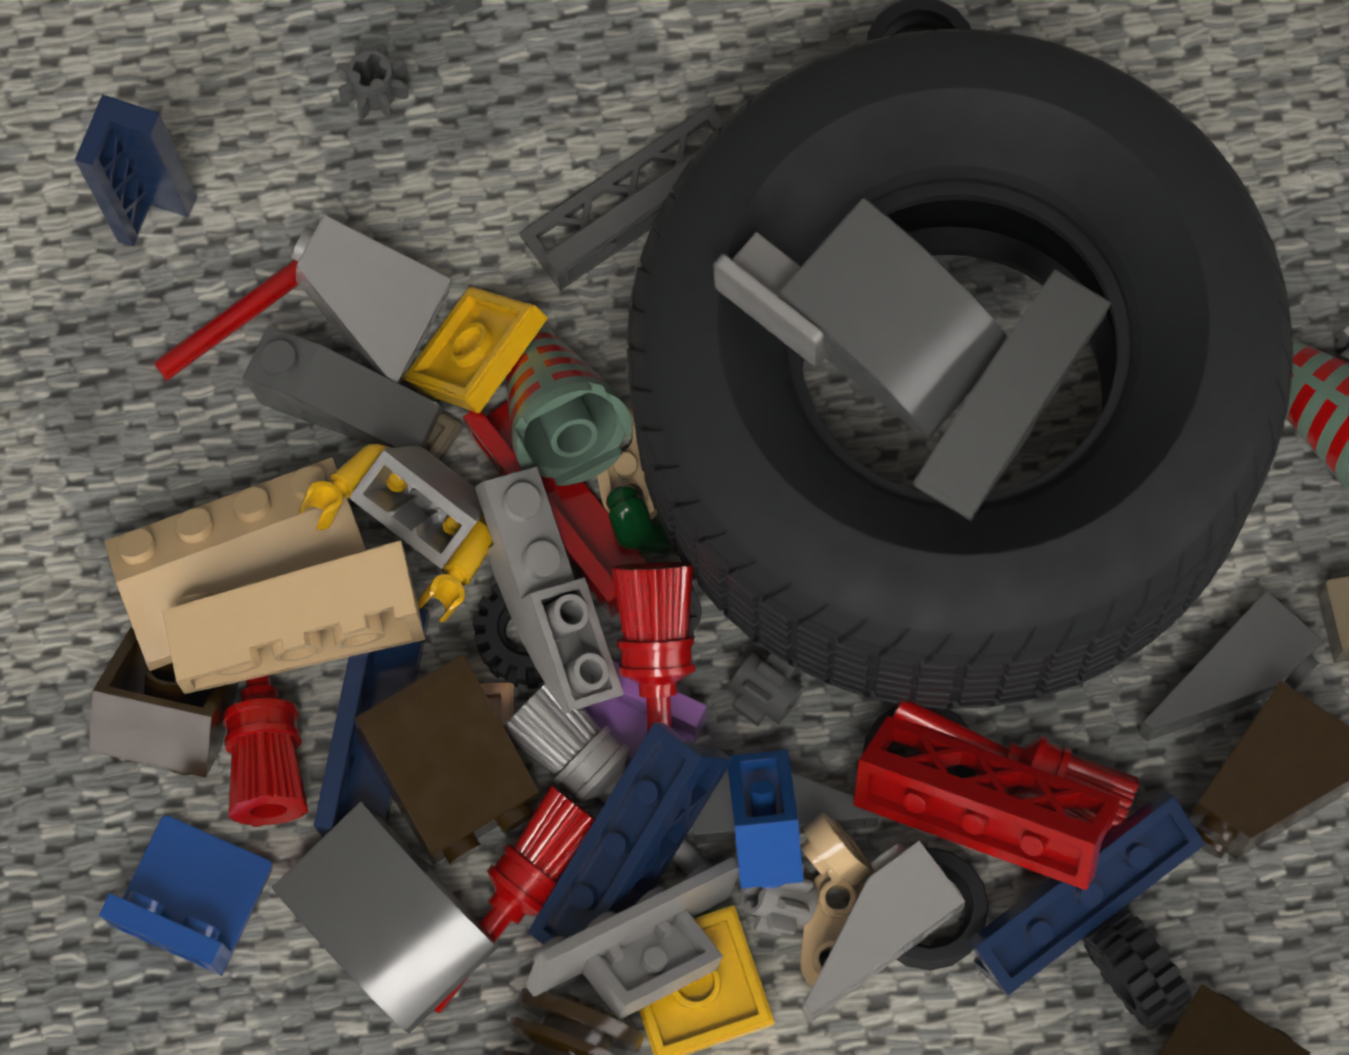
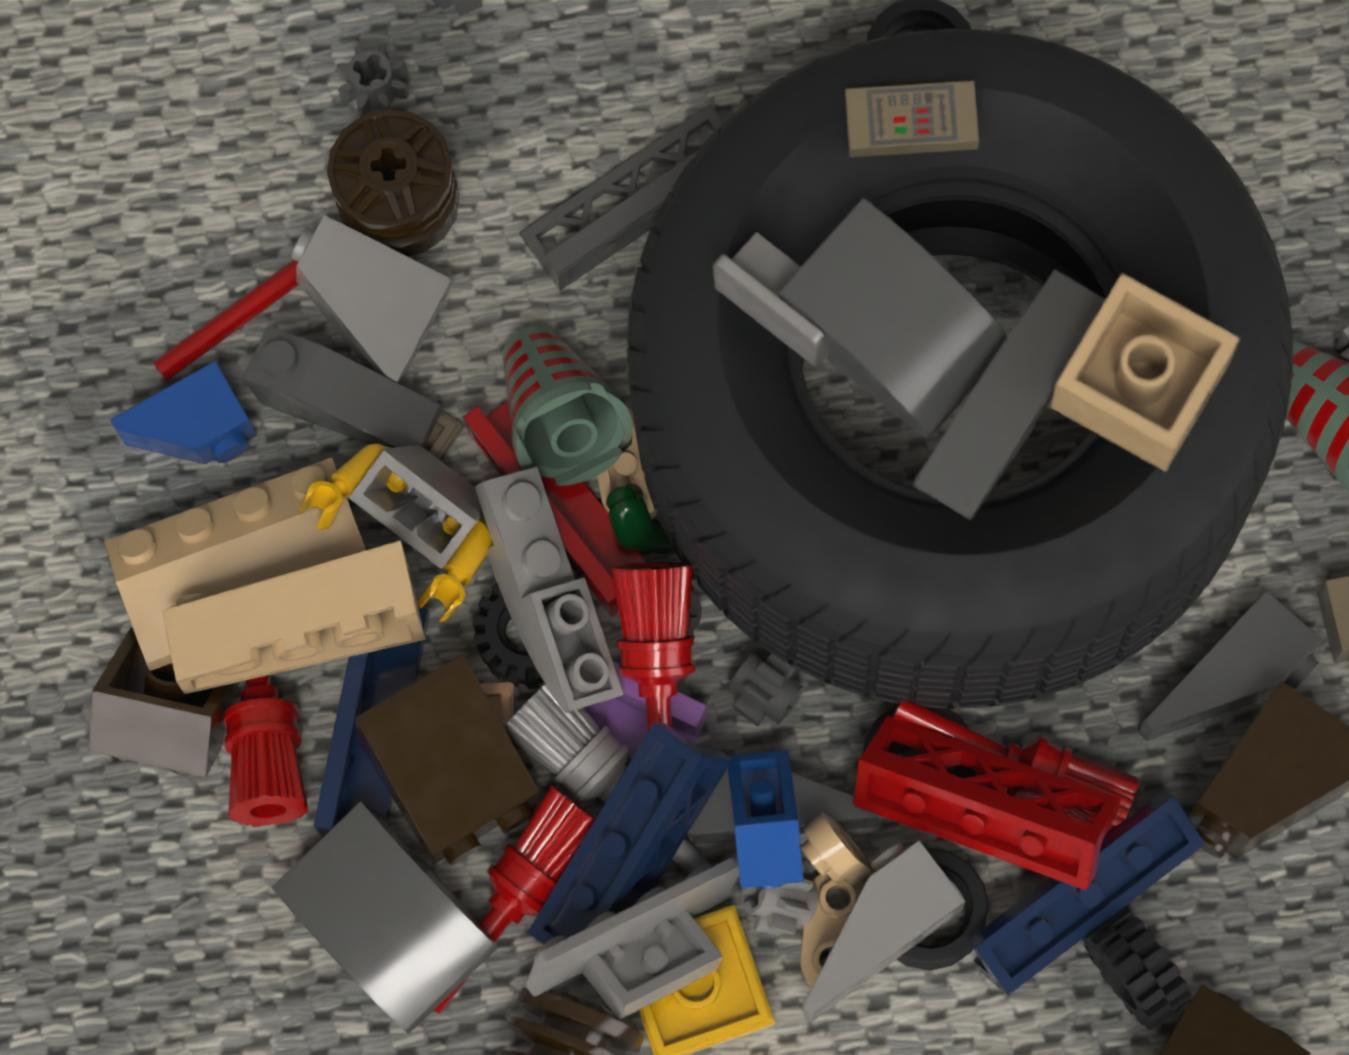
dark blue fence [75,94,197,247] -> none
blue bracket [98,816,273,976] -> none
yellow plate [403,286,548,414] -> none
none -> blue slope [110,361,257,465]
none -> dark brown wheel [327,109,460,257]
none -> dark tan tile [845,81,979,157]
none -> tan brick [1050,274,1240,471]

